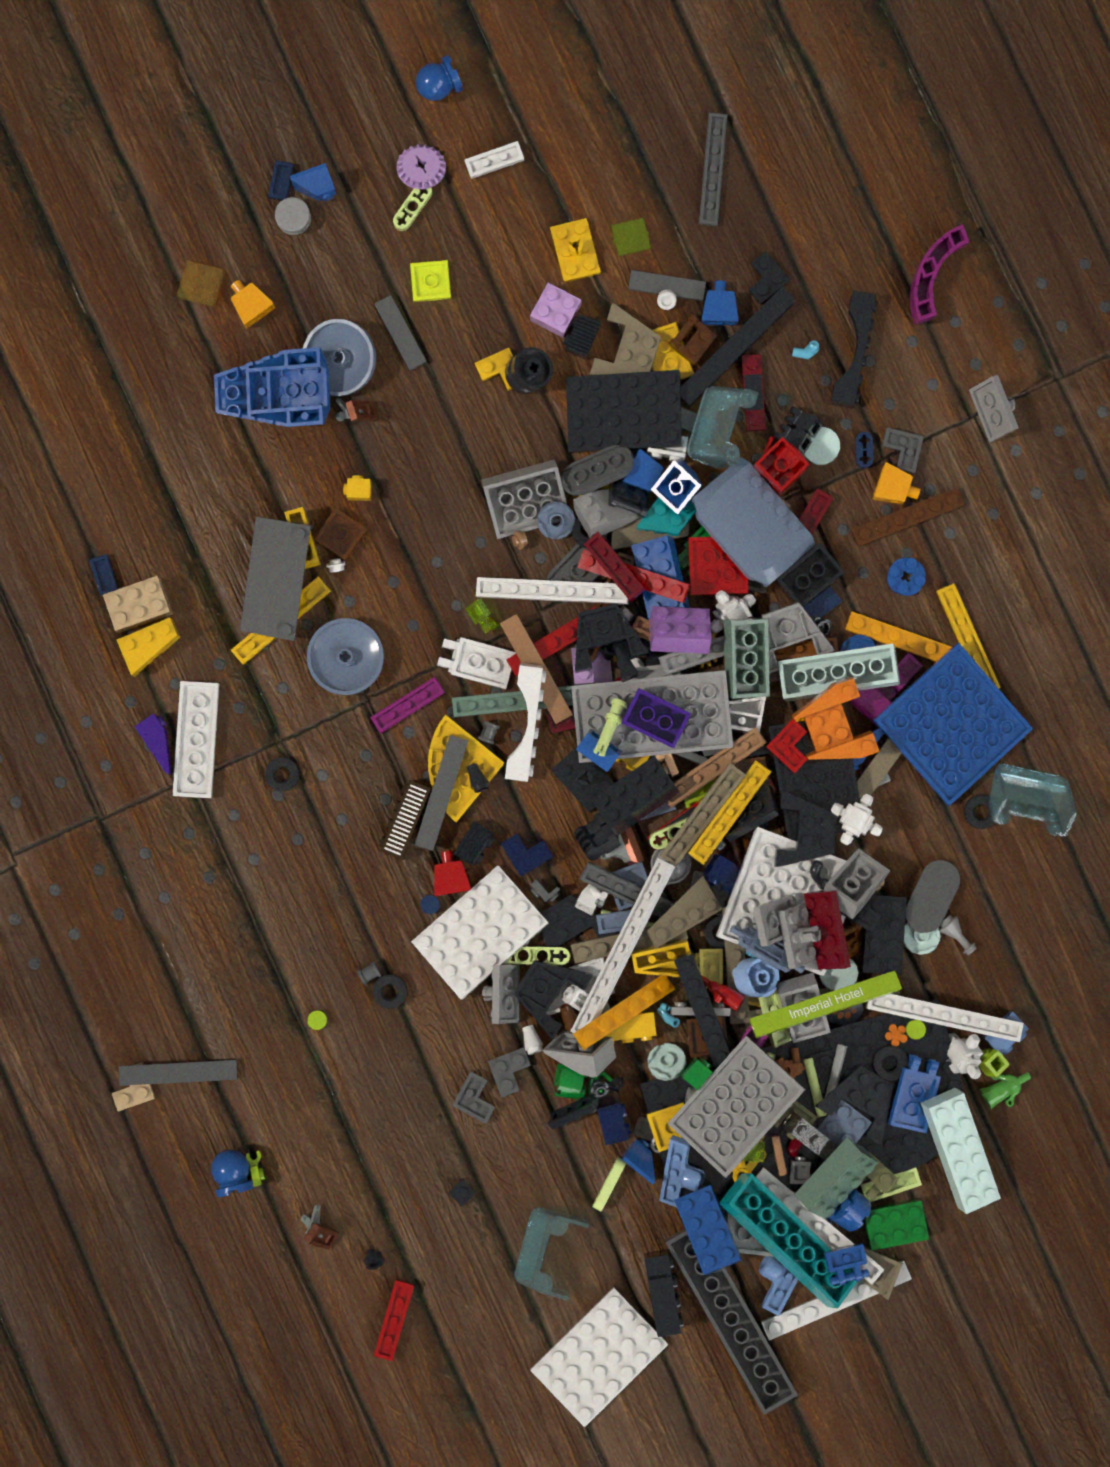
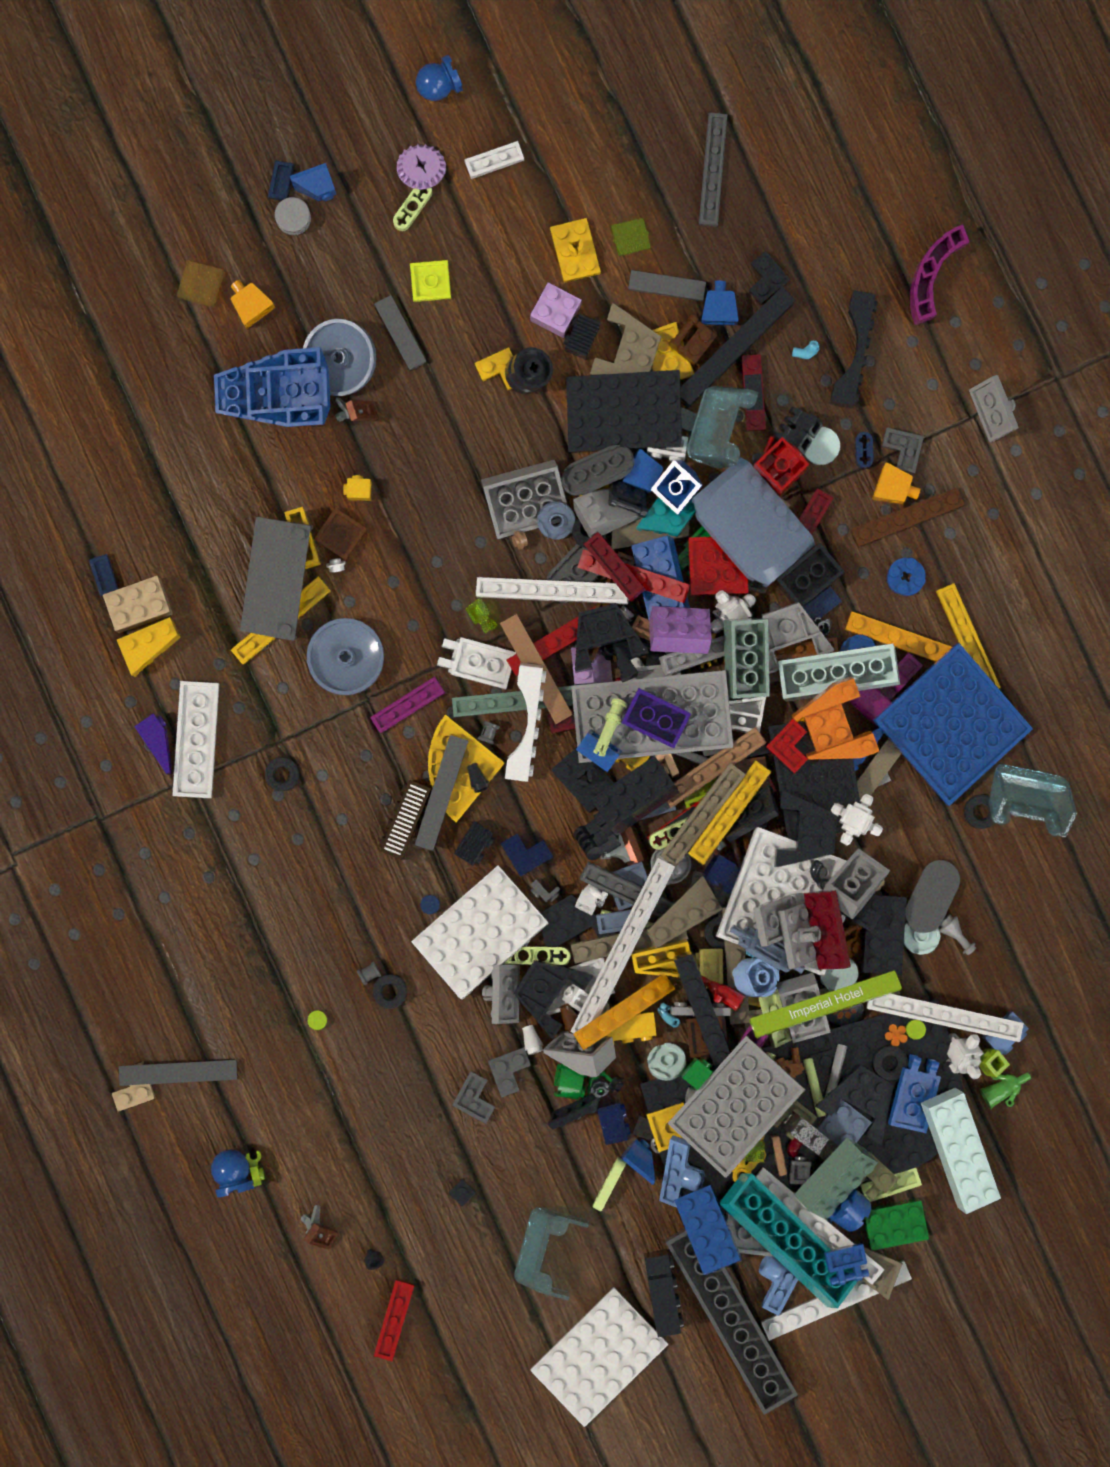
red torso [434,850,471,896] -> none
white tile [657,290,677,310] -> none

